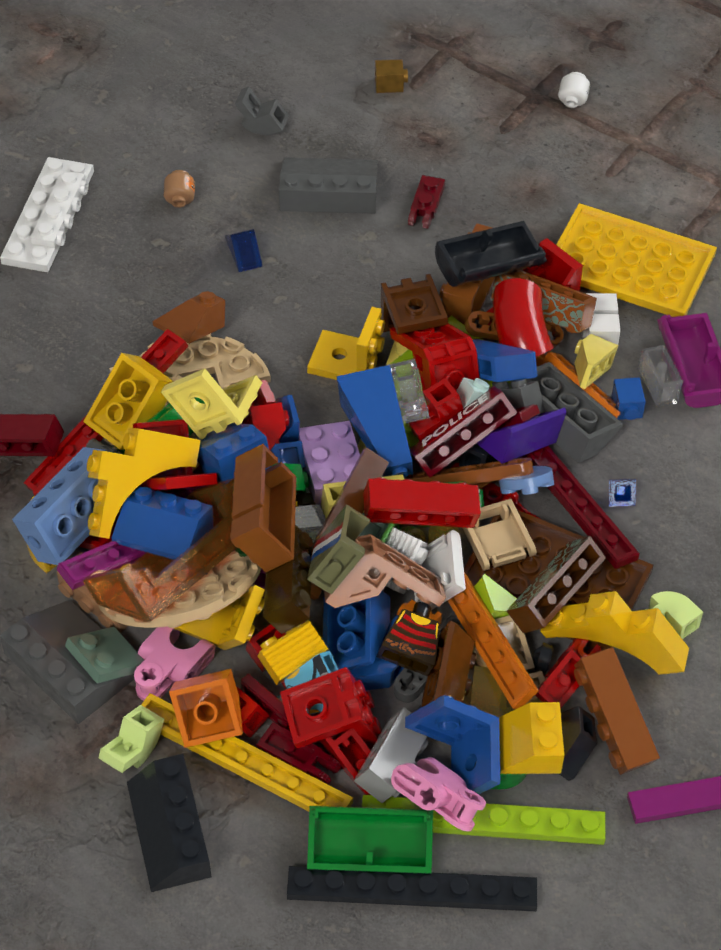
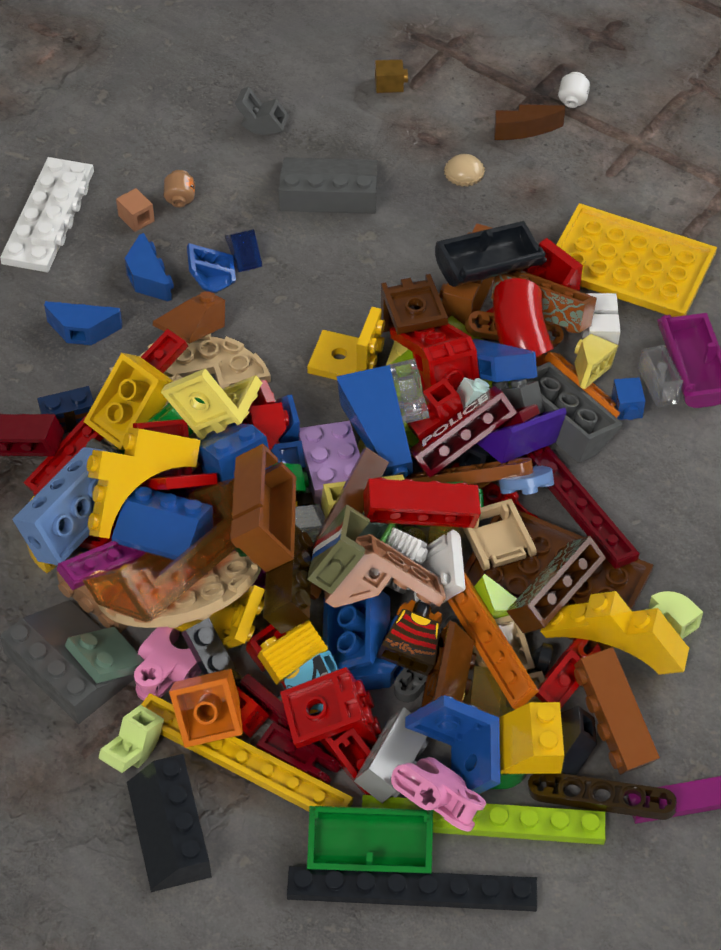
dark red hinge [408,175,445,229] -> none
clear blue slope [608,479,636,507] -> none
none -> dark blue brick [37,386,94,433]
none -> blue slope [44,301,122,345]
none -> nougat brick [116,188,155,232]
none -> blue slope [125,233,174,301]
none -> black hinge [182,618,242,689]
none -> blue slope [187,243,236,293]
none -> tan hat [444,154,485,186]
none -> reddish brown slope [494,104,565,140]
none -> dark brown beam [528,774,677,820]

